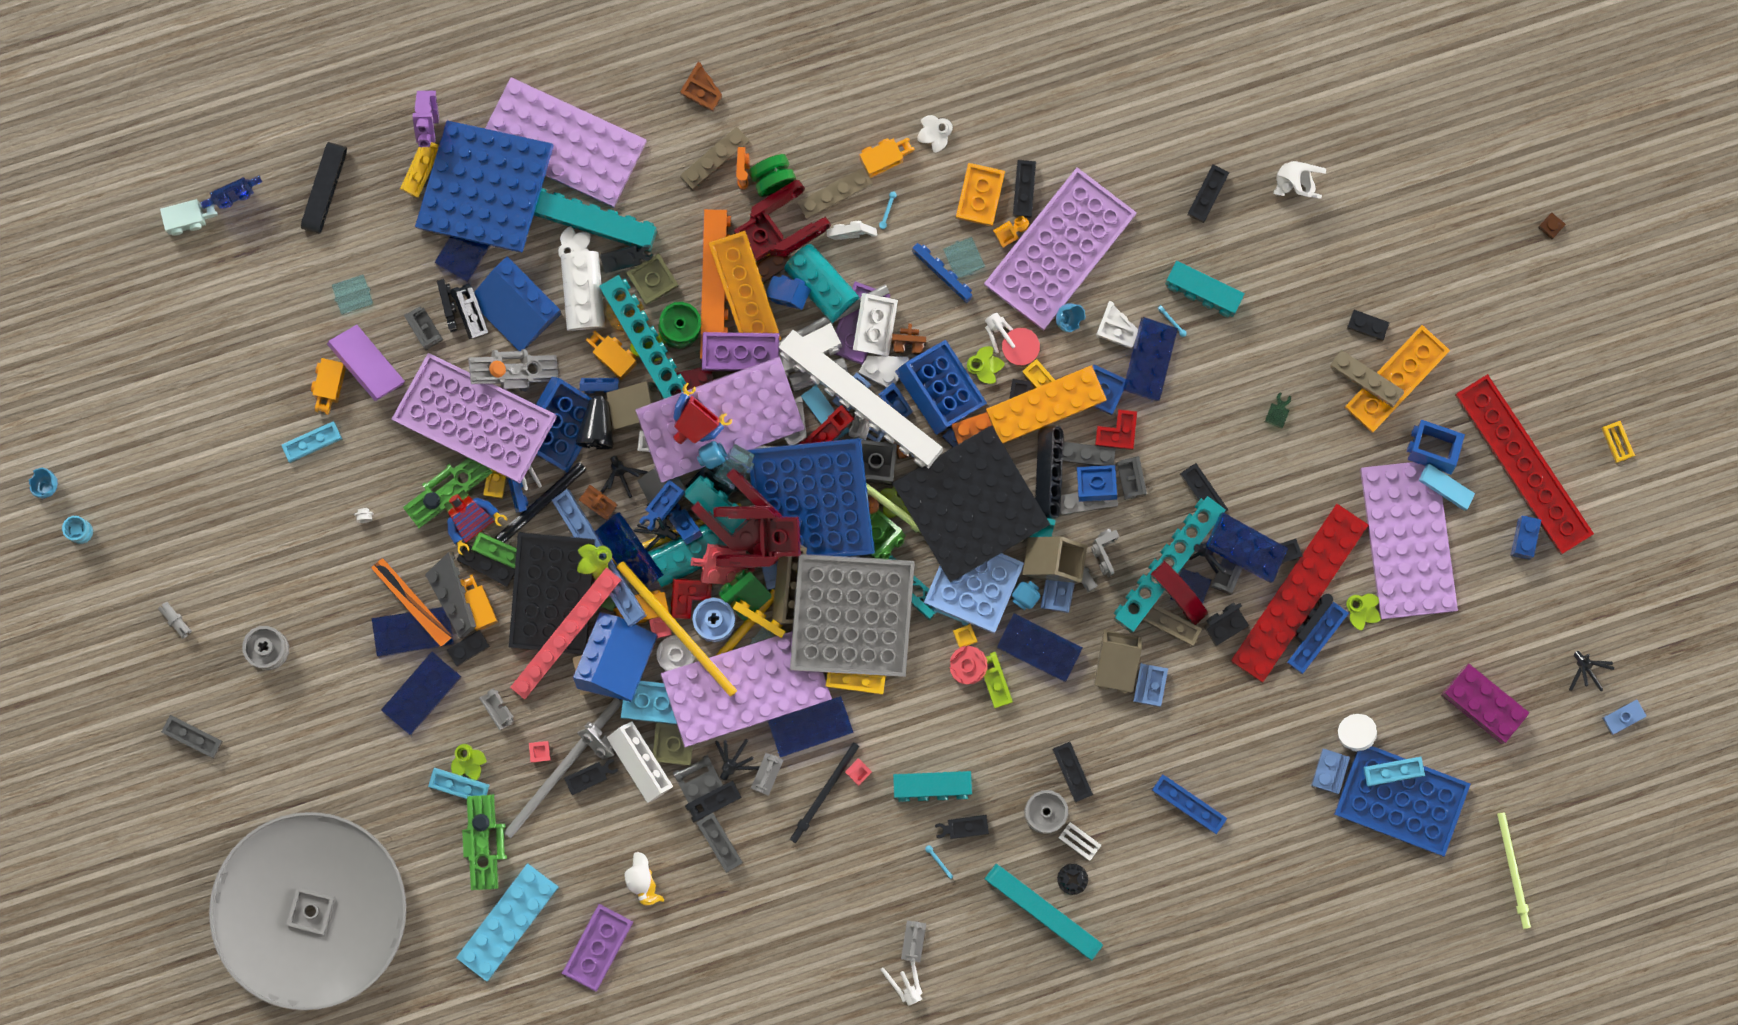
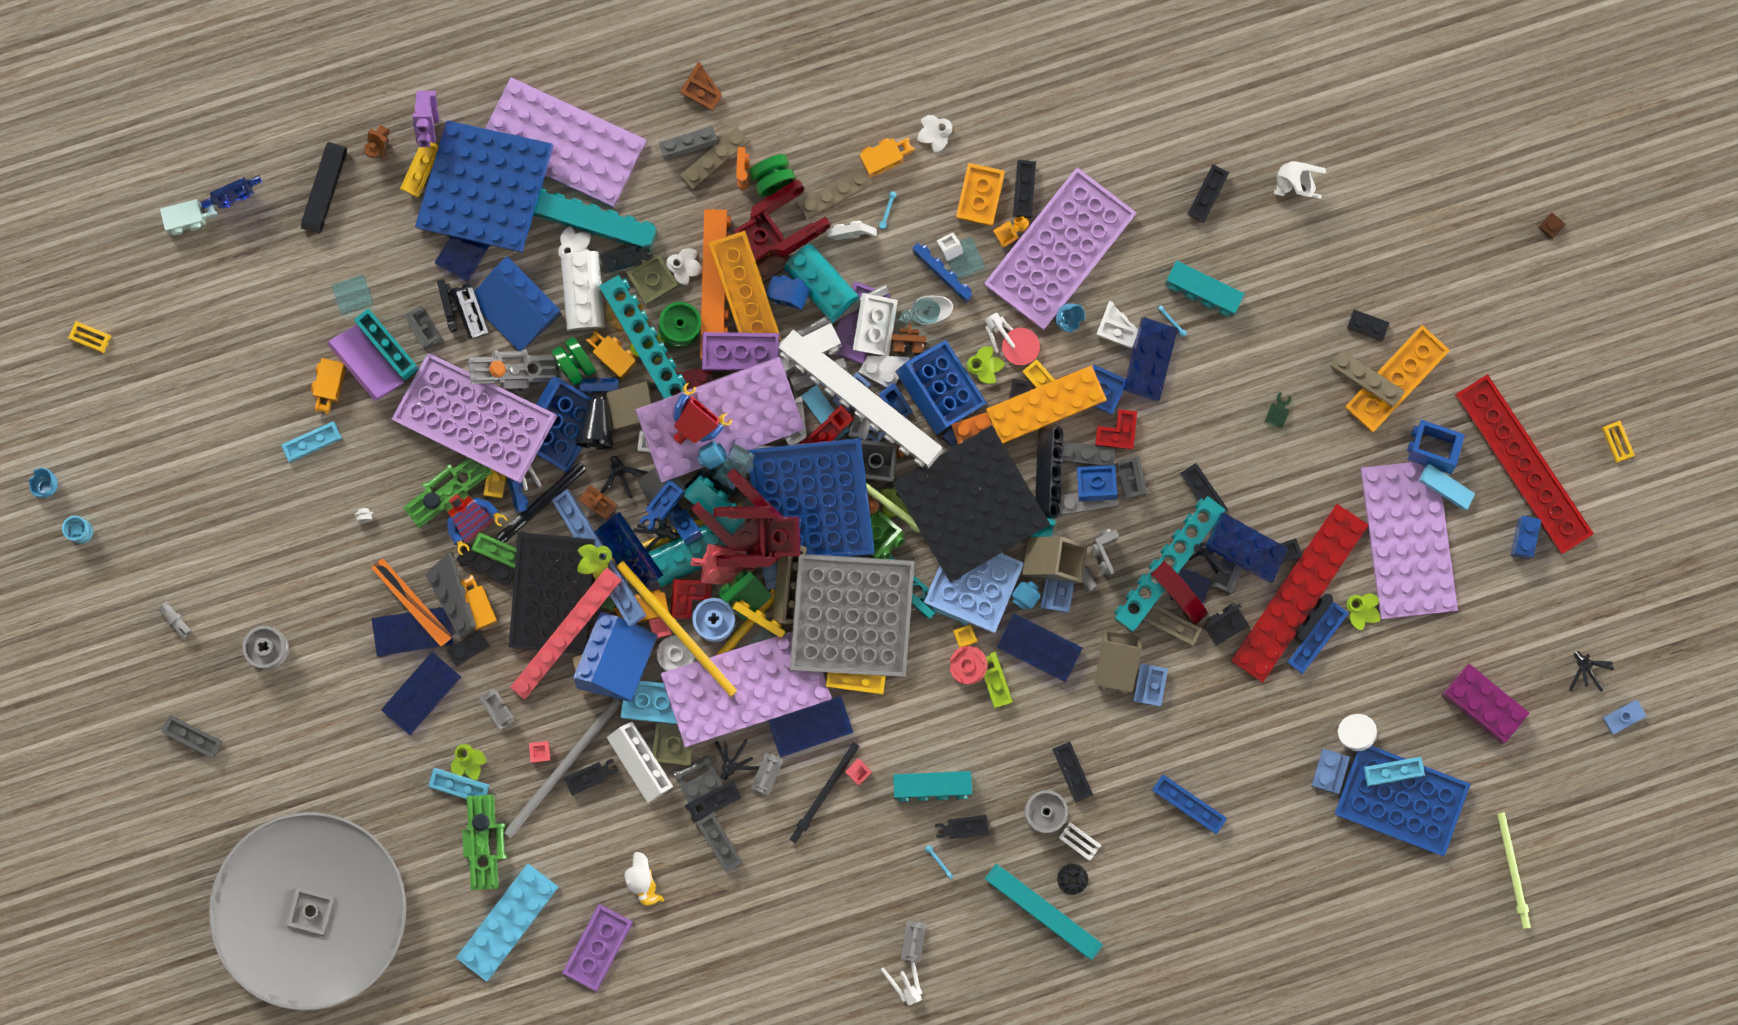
light grey hinge [577,722,615,760] -> none
none -> yellow tile [68,321,112,354]
none -> teal brick [354,308,419,381]
none -> dark orange hips [364,125,390,158]
none -> green wheel [551,337,596,386]
none -> dark grey plate [659,126,719,161]
none -> white plate [666,249,702,286]
none -> clear light blue hair [899,295,953,325]
none -> white slope [937,233,963,261]

